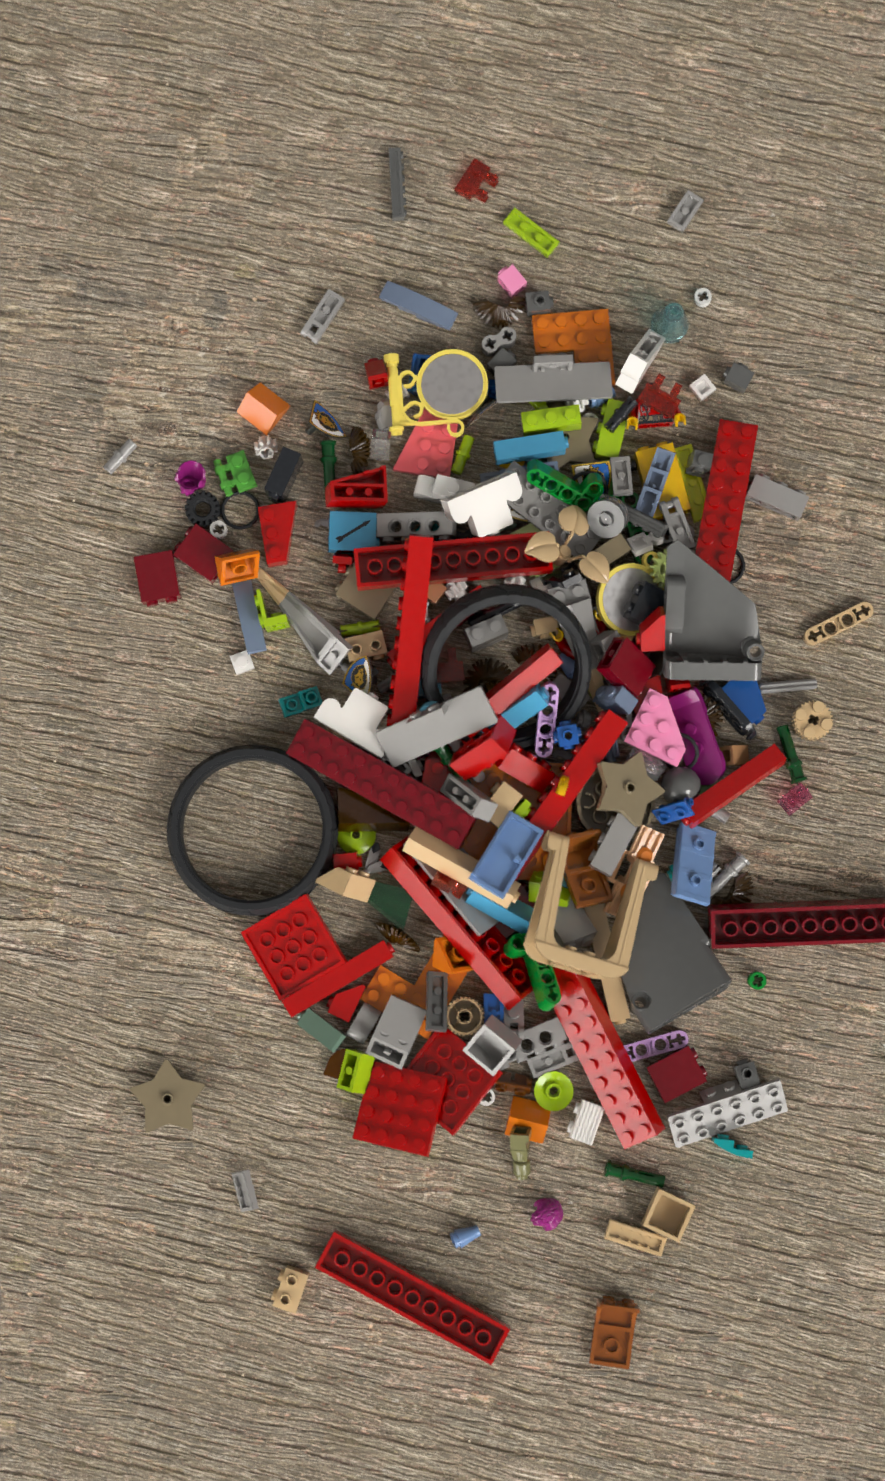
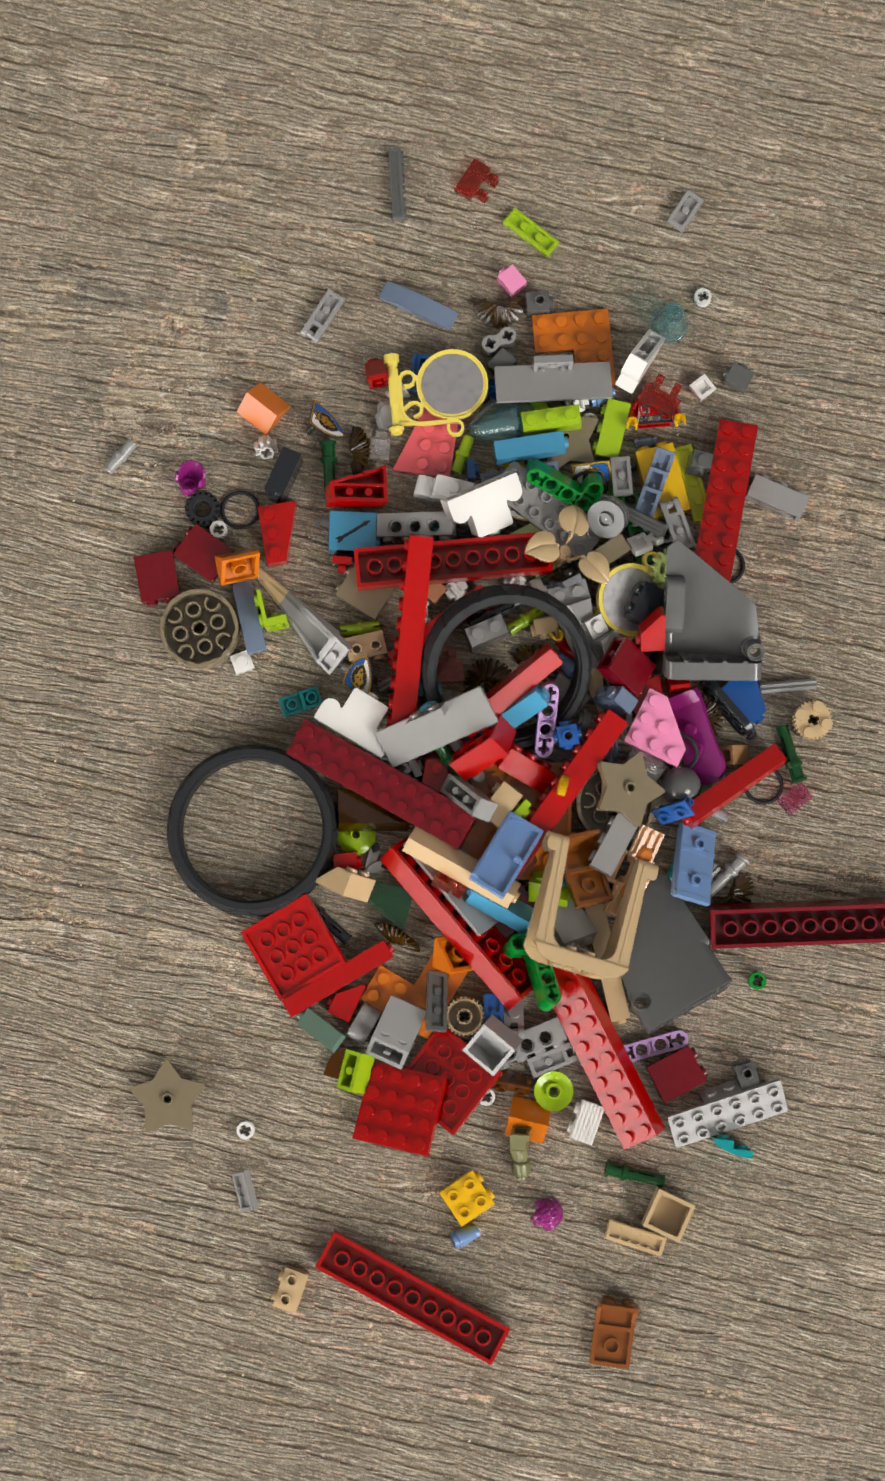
bright green plate [213,450,257,497] -> none
black pin [604,396,638,433] -> none
tan beam [803,602,874,646] -> none
none -> dark tan brick [160,589,240,669]
none -> white bush [236,1120,255,1140]
none -> black pin [313,902,352,945]
none -> yellow brick [439,1169,495,1226]
none -> blue plate [466,459,479,482]
none -> clear light blue cone [471,404,524,441]
none -> lime pin [506,607,544,636]
none -> white plate [582,613,609,640]
none -> sand blue piece [634,435,658,449]
none -> black piece [745,770,784,805]

